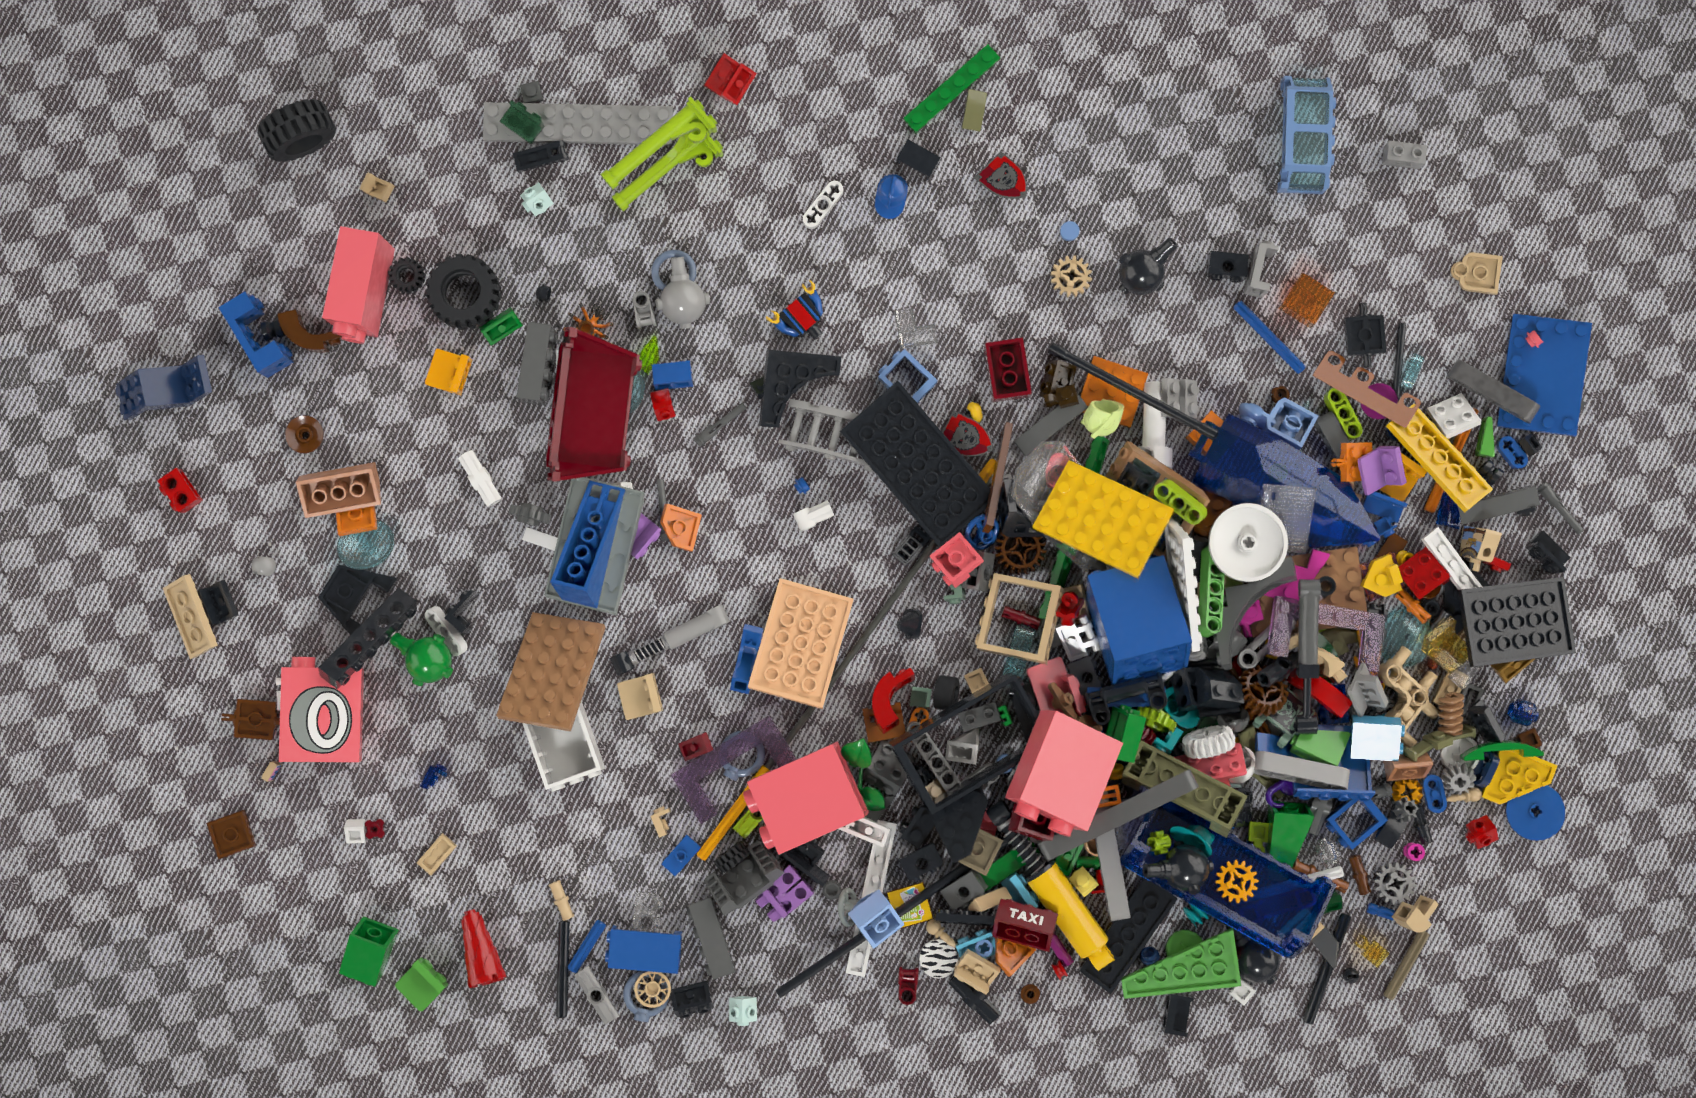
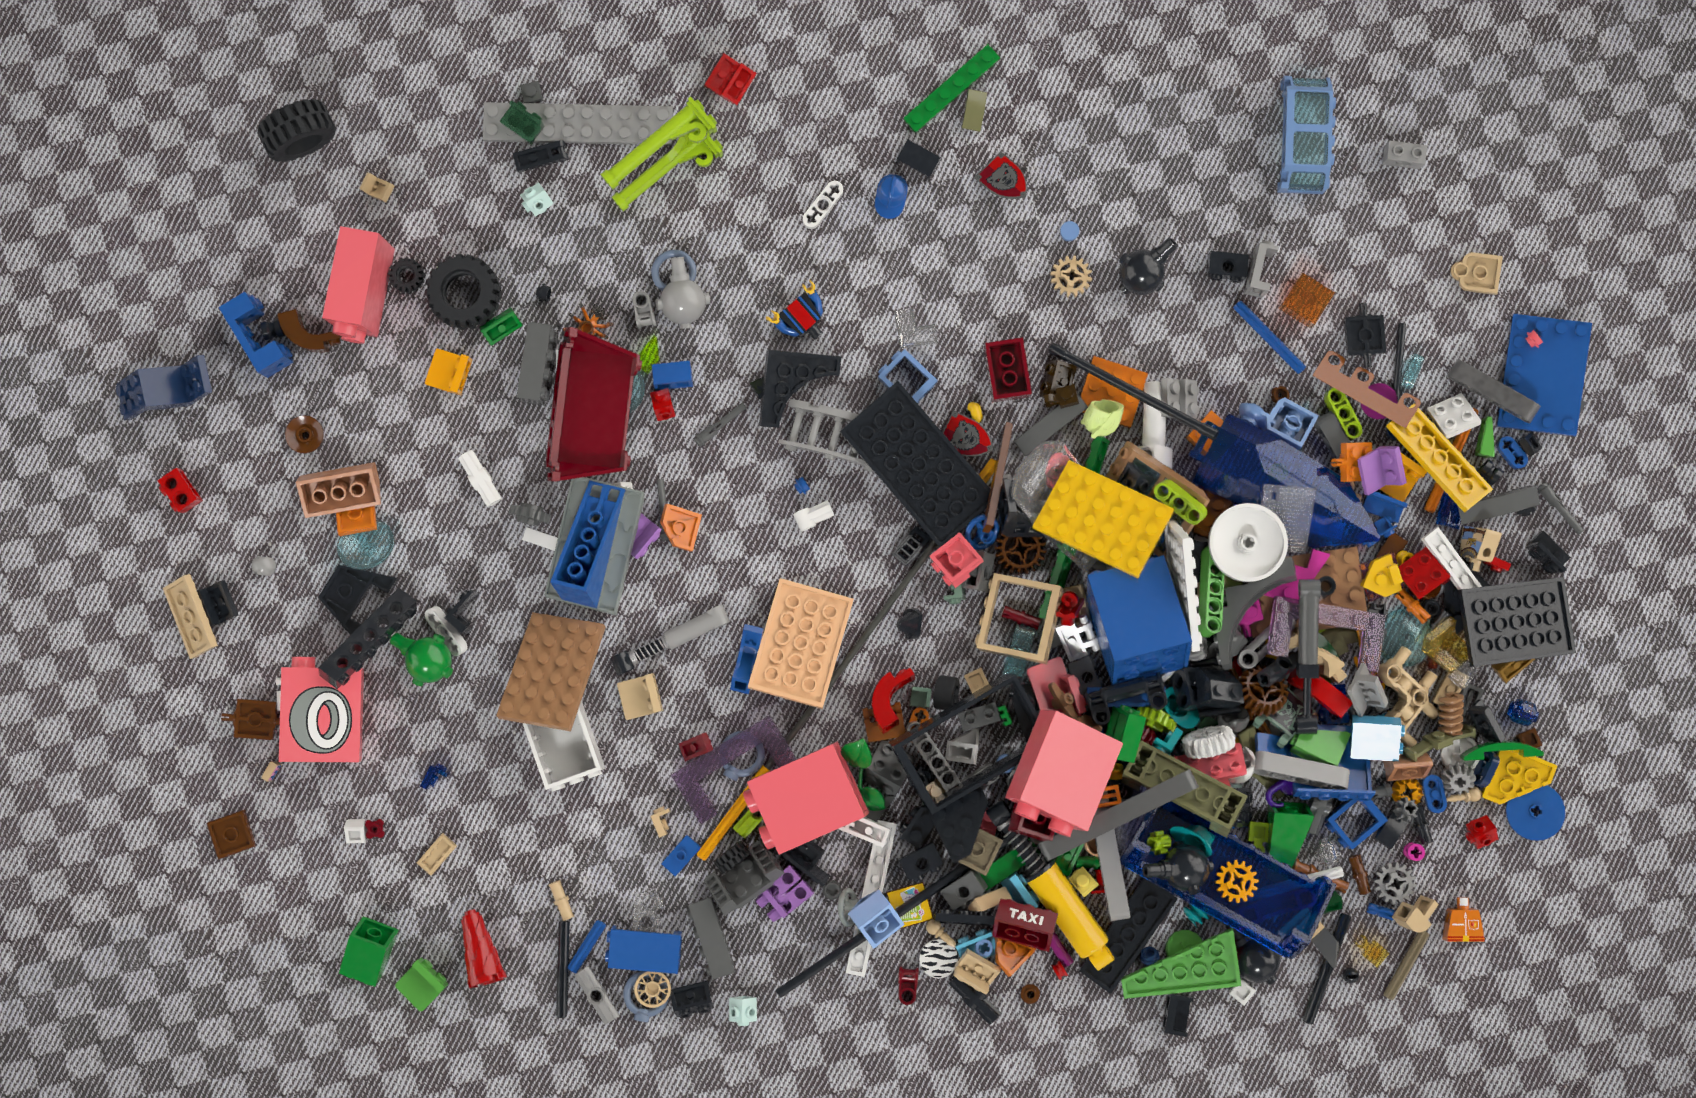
none -> orange torso [1442,897,1485,942]

